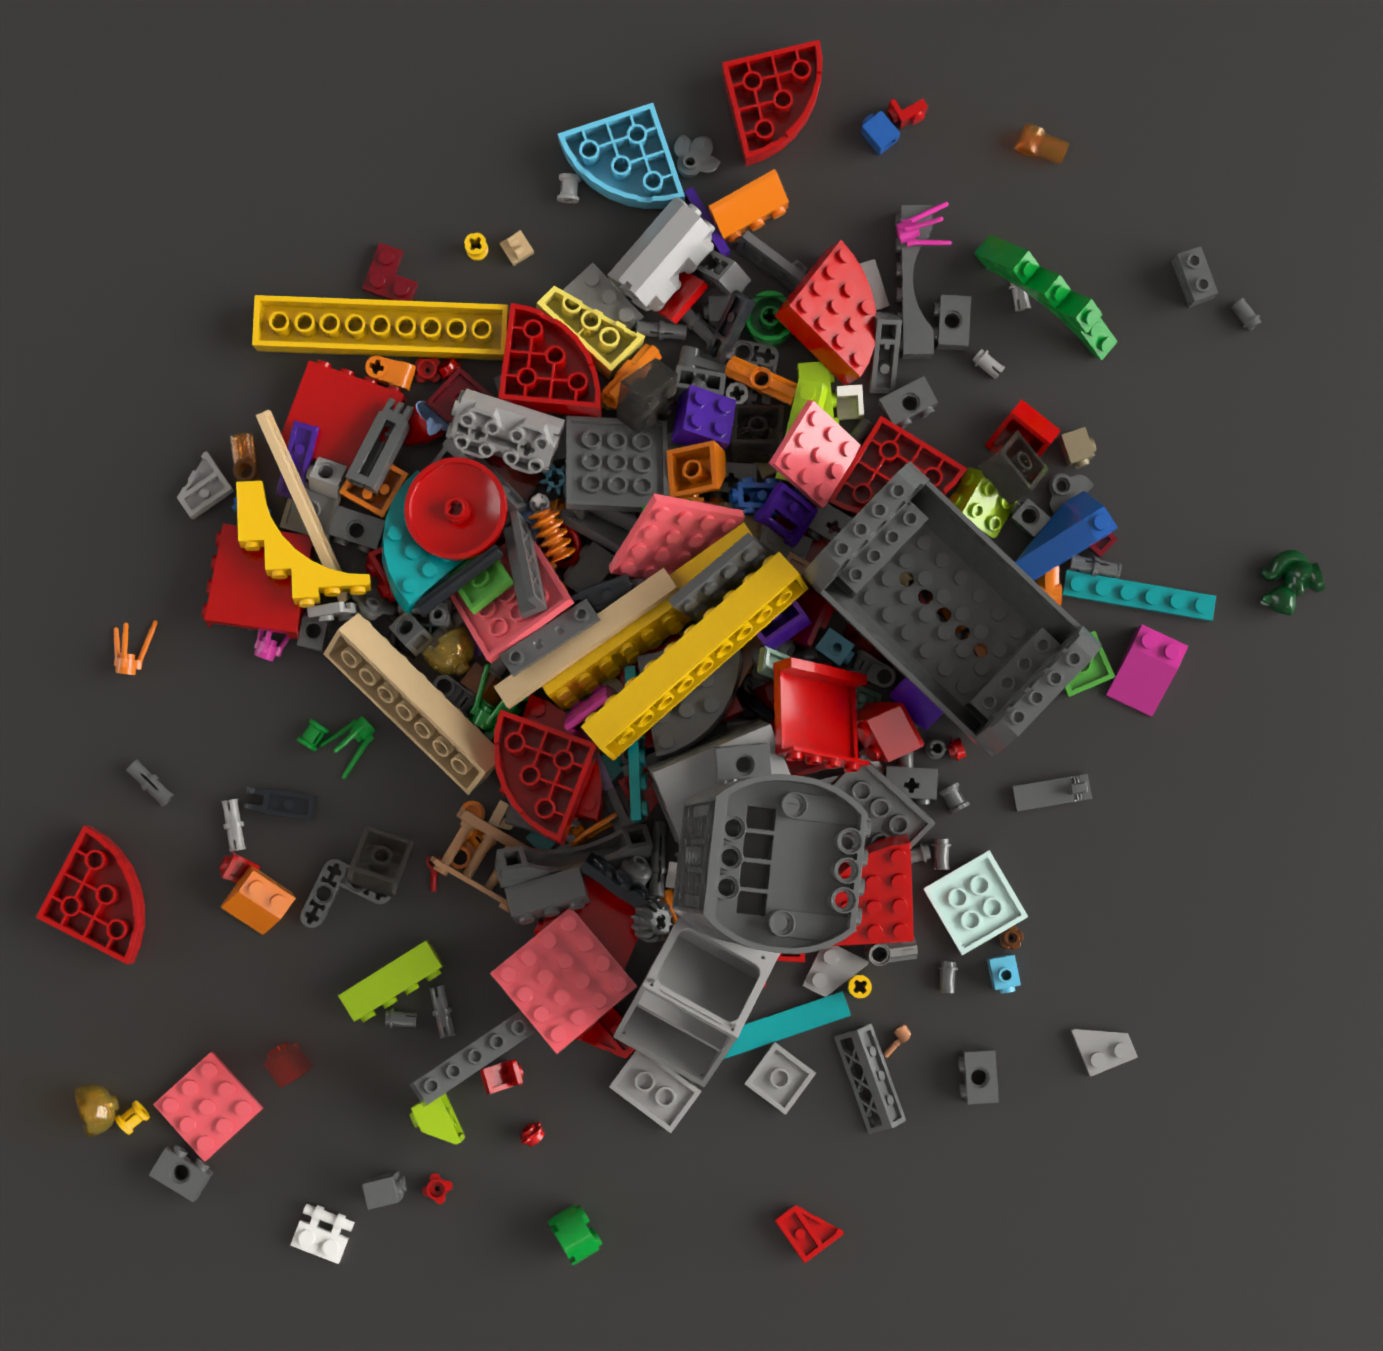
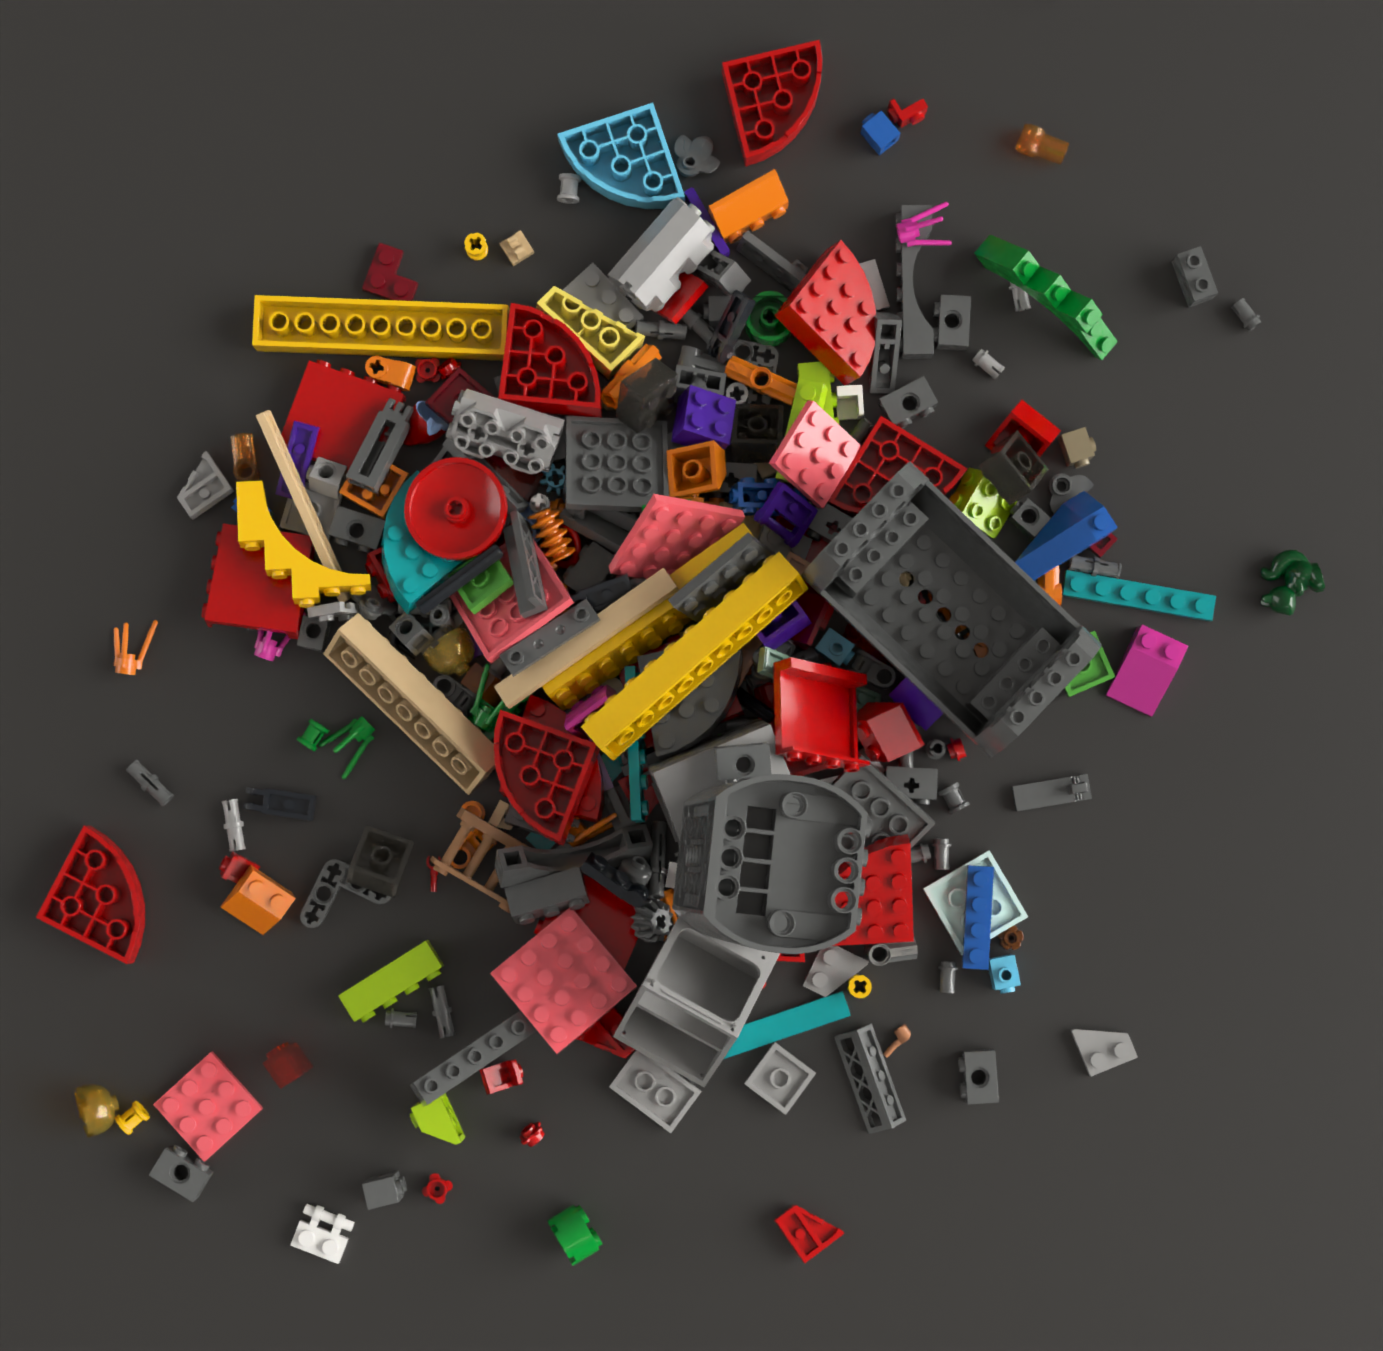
none -> blue plate [962,865,994,970]

